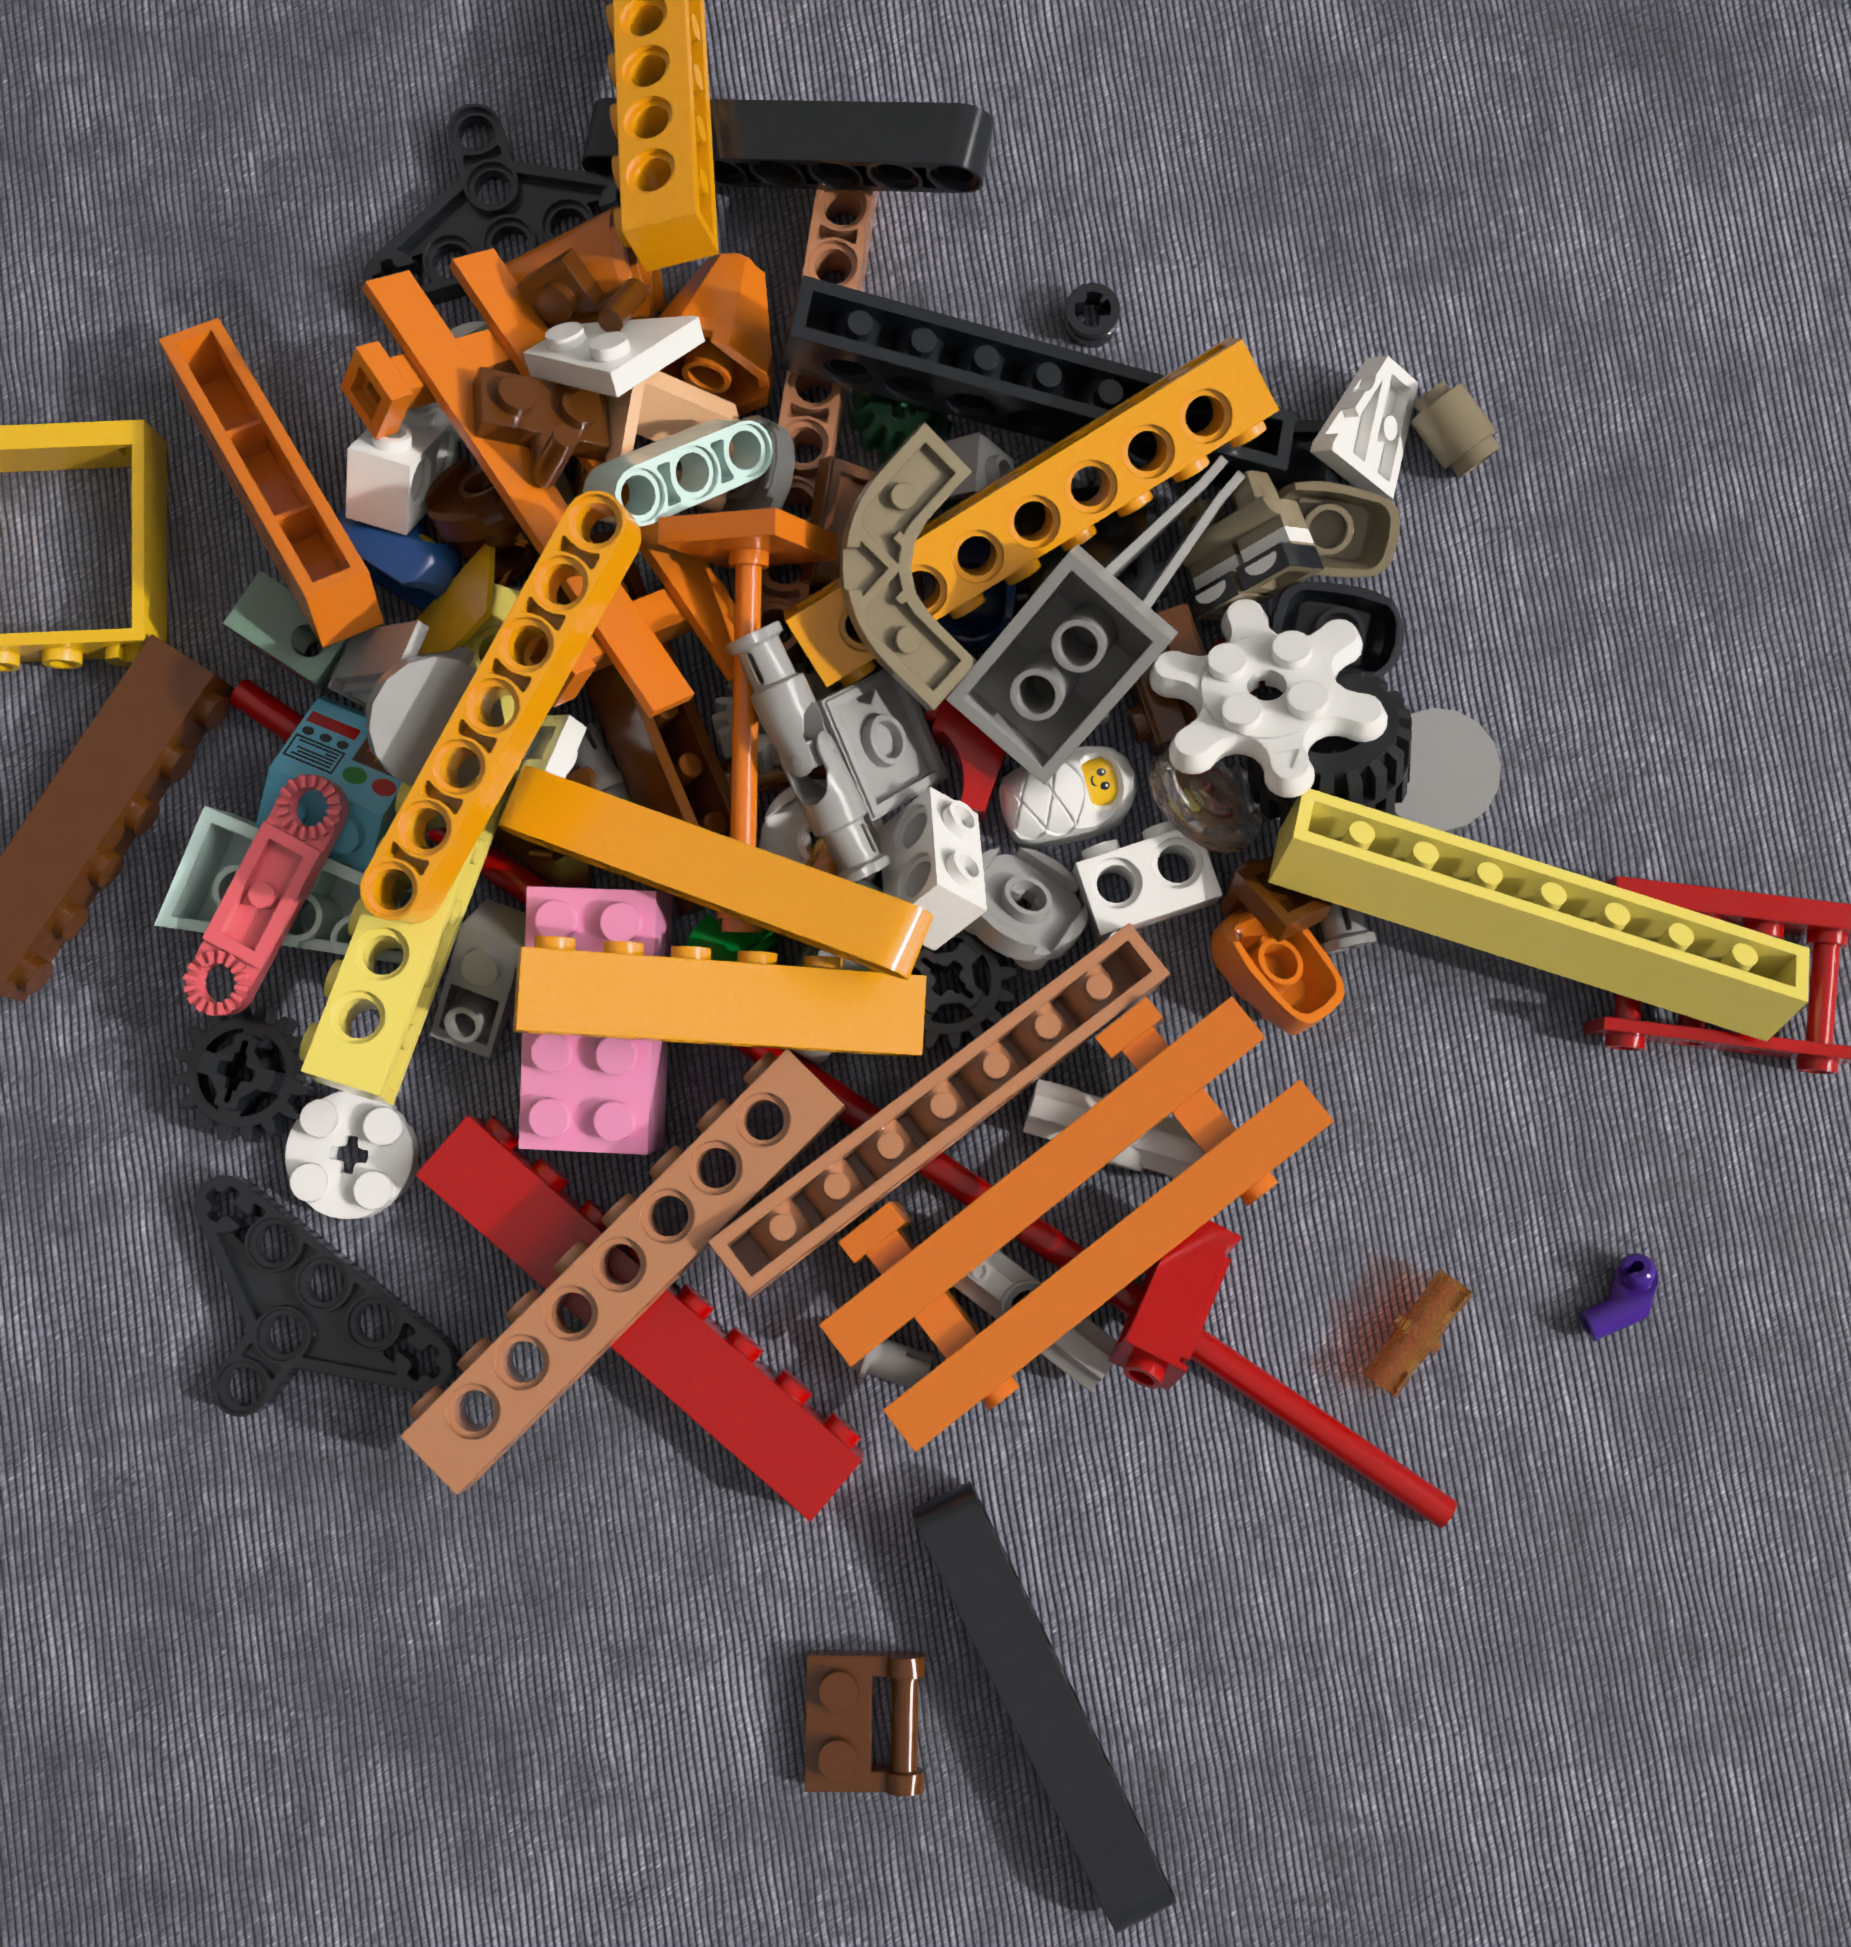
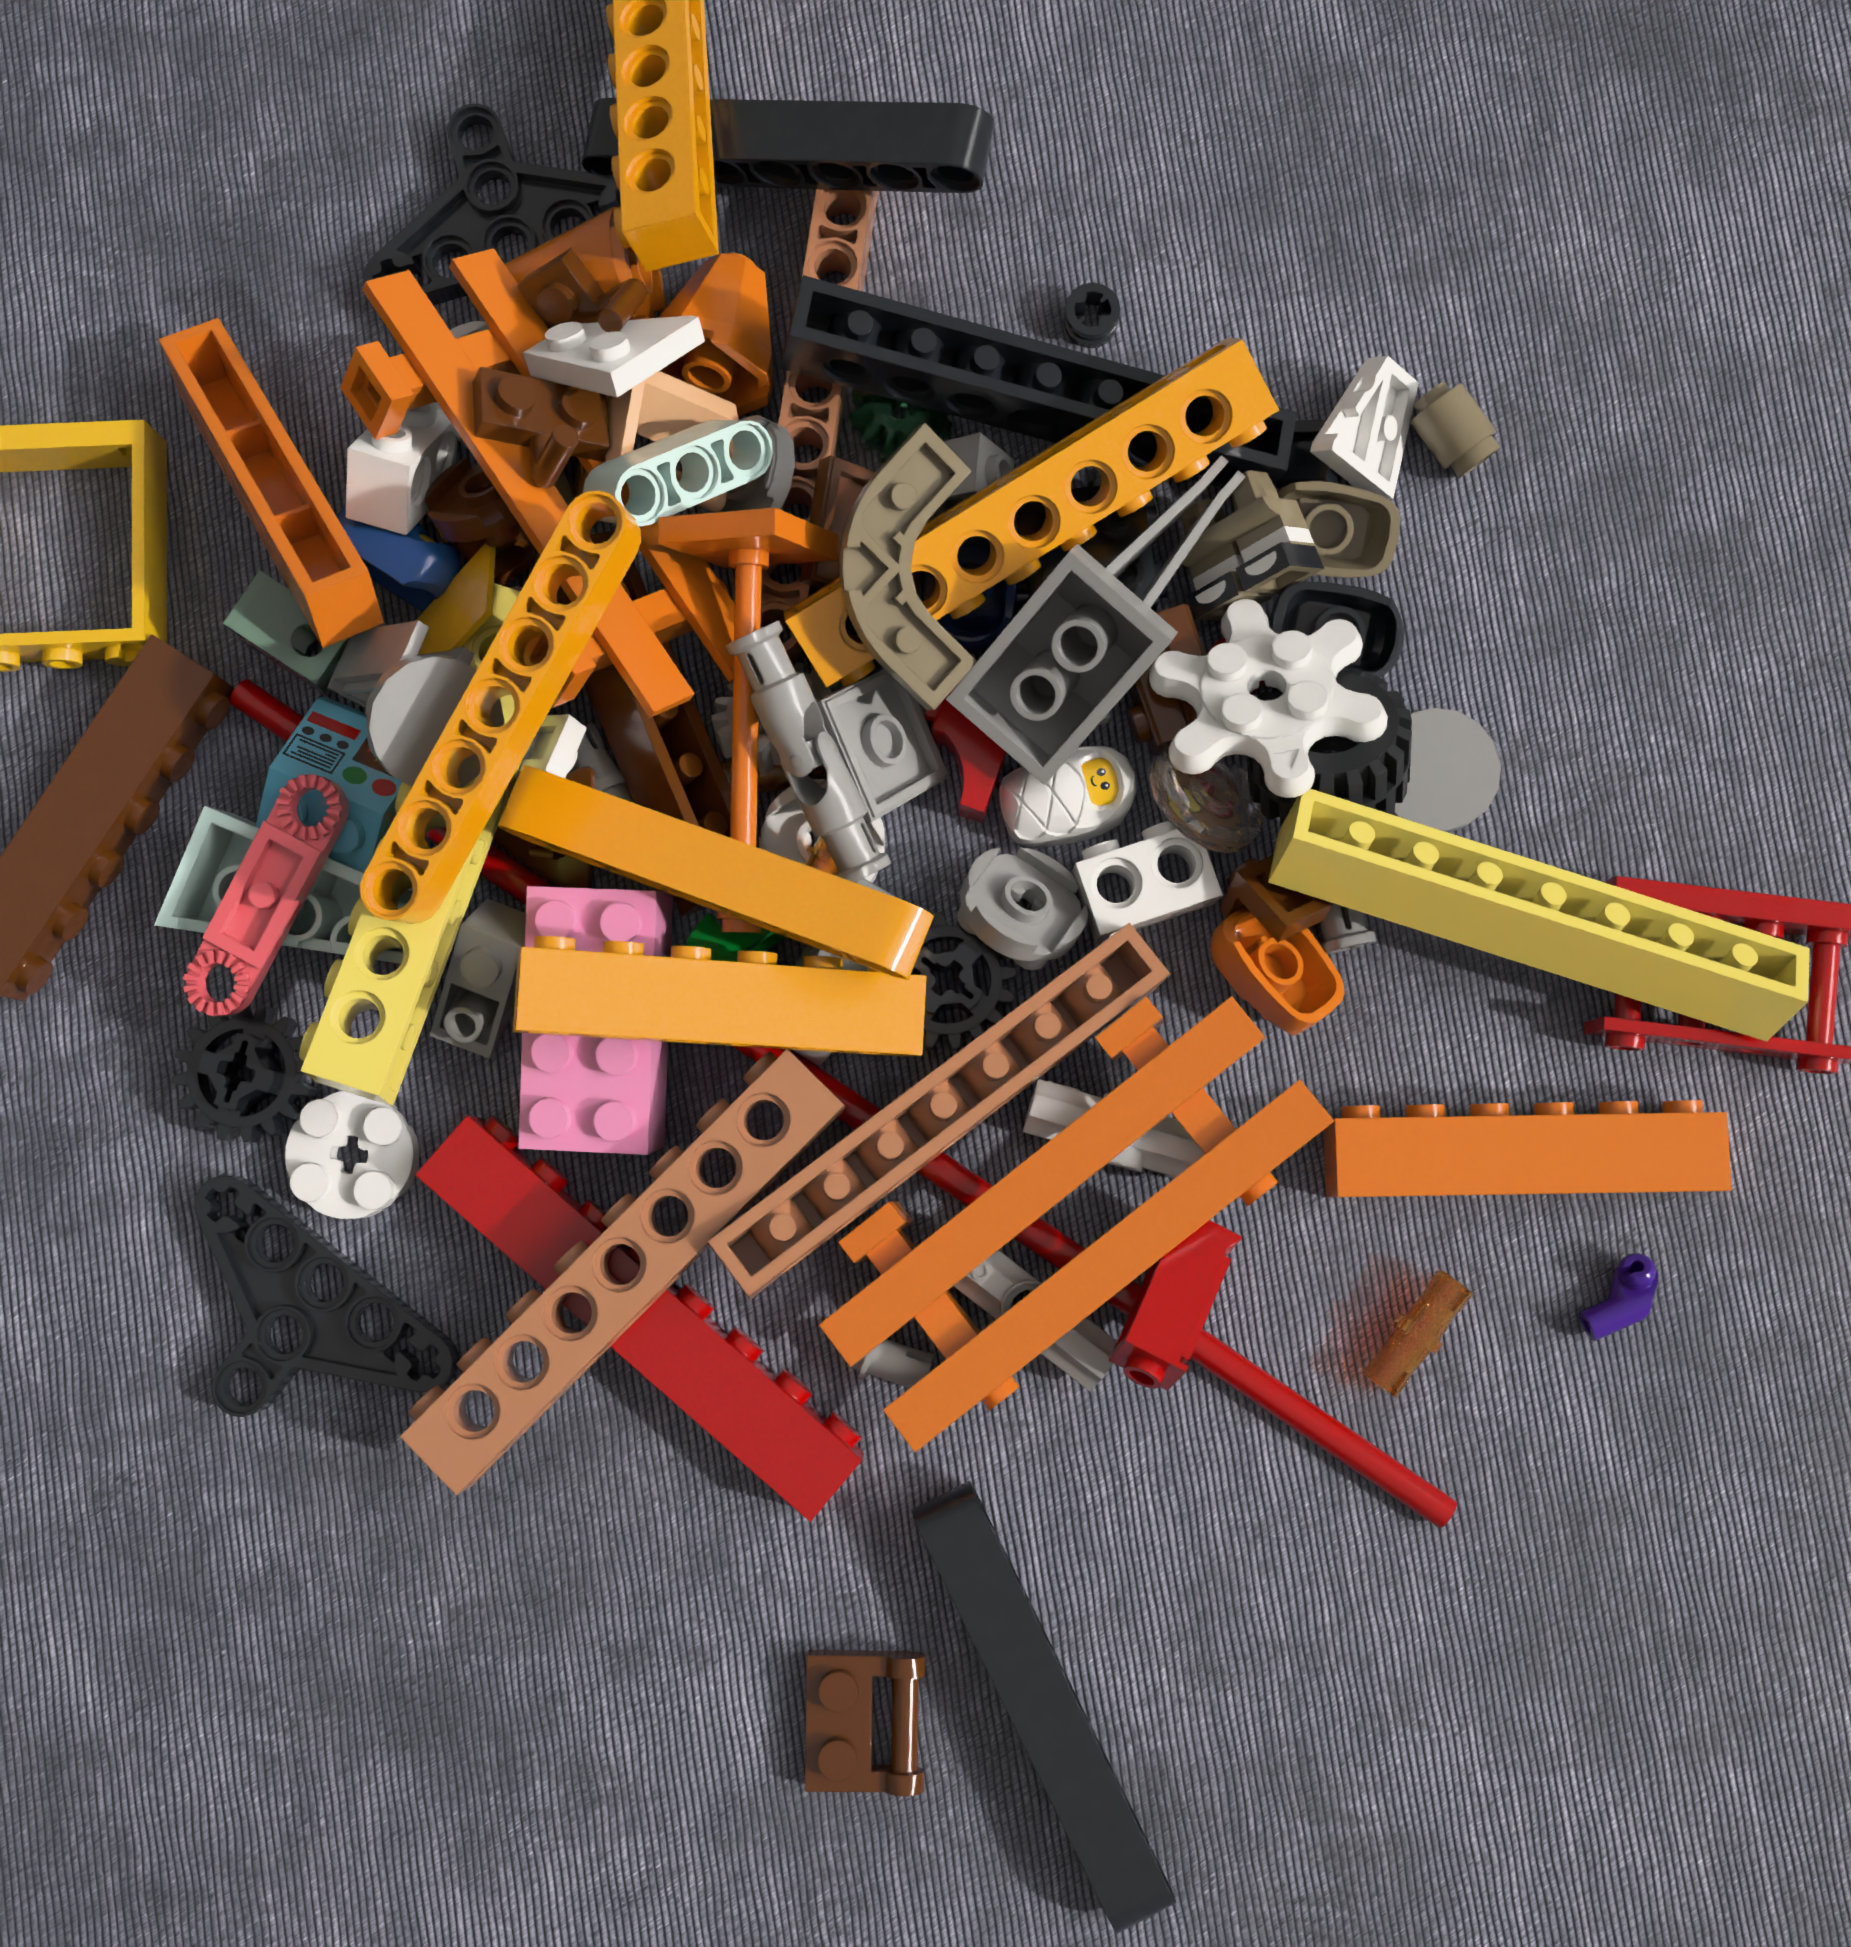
white brick [880,787,987,951] -> none
none -> orange brick [1323,1100,1732,1197]

